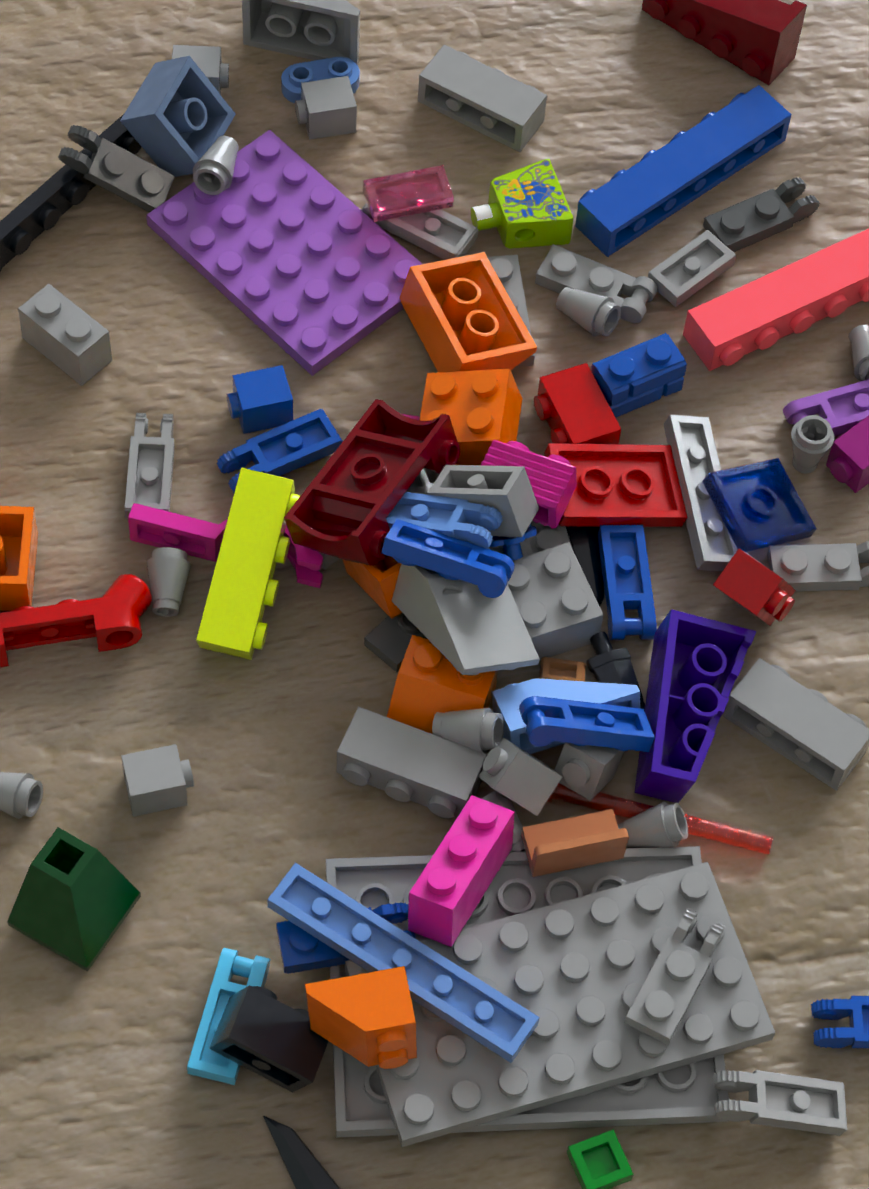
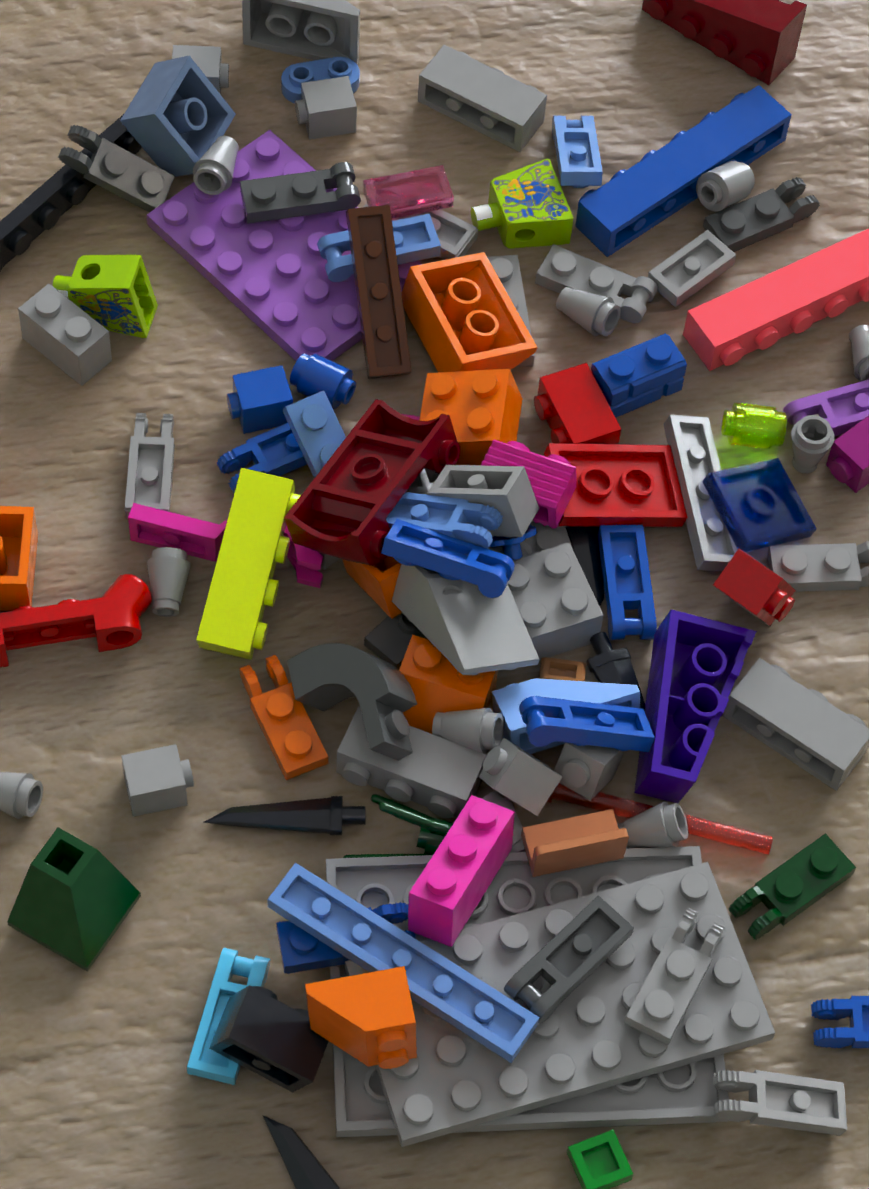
none -> lime torso [52,255,158,338]
none -> black bar [203,796,366,835]
none -> orange hinge [239,655,329,780]
none -> dark grey plate [240,162,361,224]
none -> medium blue hinge [283,390,346,478]
none -> dark grey arch [287,643,417,761]
none -> blue brick [290,353,356,409]
none -> medium blue plate [317,213,441,282]
none -> dark green plant [343,794,453,858]
none -> reddish brown plate [346,205,412,379]
none -> dark grey plate [504,895,634,1024]
none -> medium blue plate [552,116,603,188]
none -> light grey brick [696,161,755,212]
none -> clear neon green brick [721,402,787,449]
none -> dark green hinge [728,833,856,940]

